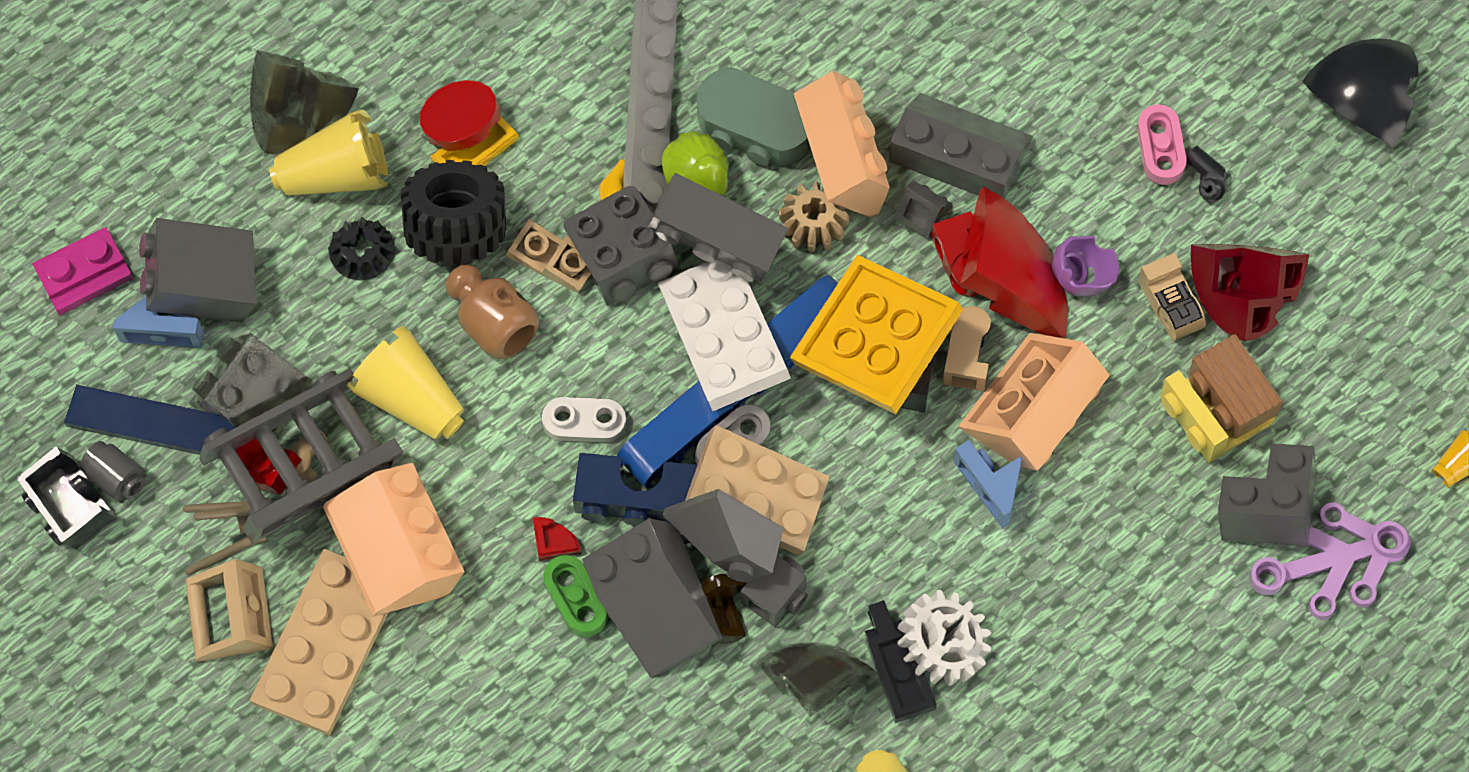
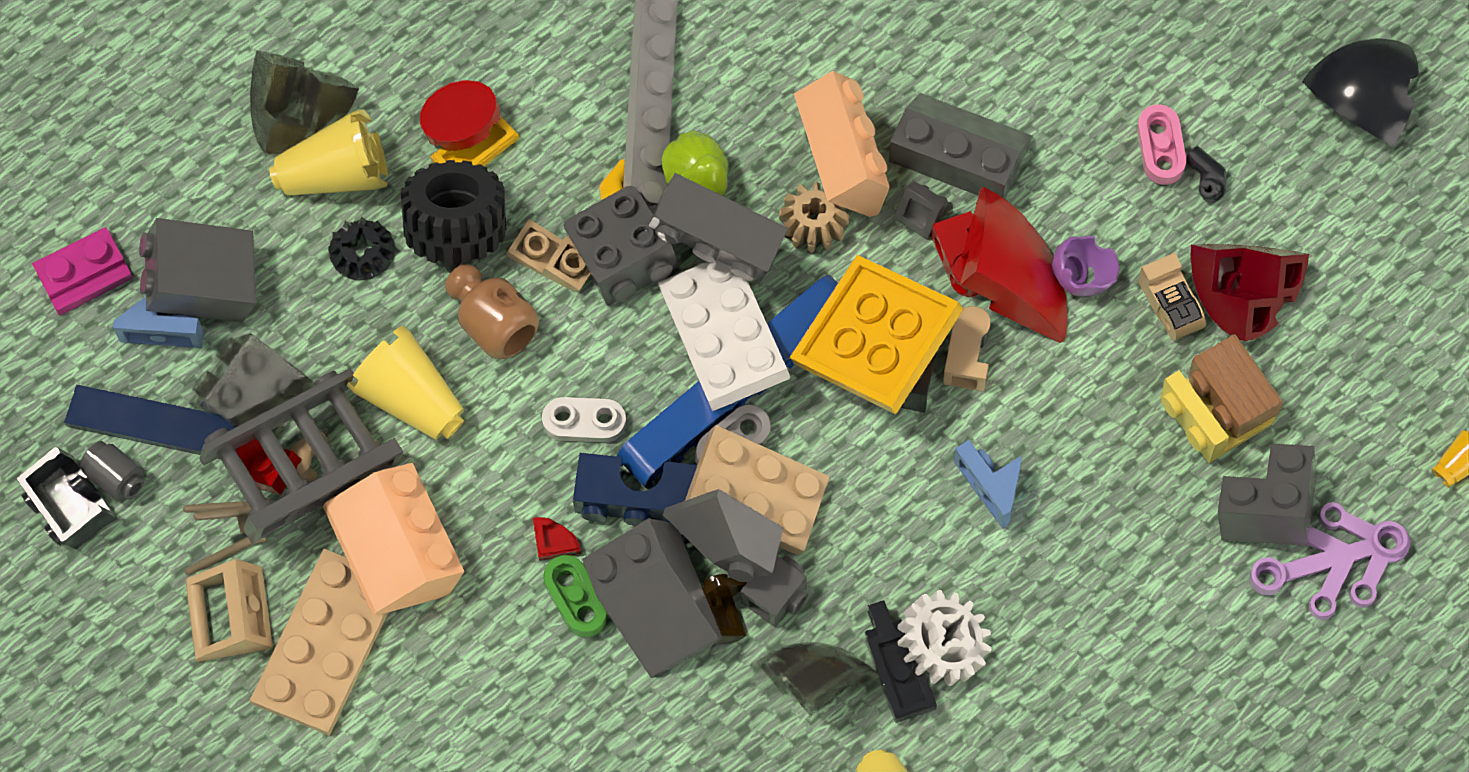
sand green brick [697,67,811,167] -> none
light nougat slope [958,333,1110,471] -> none

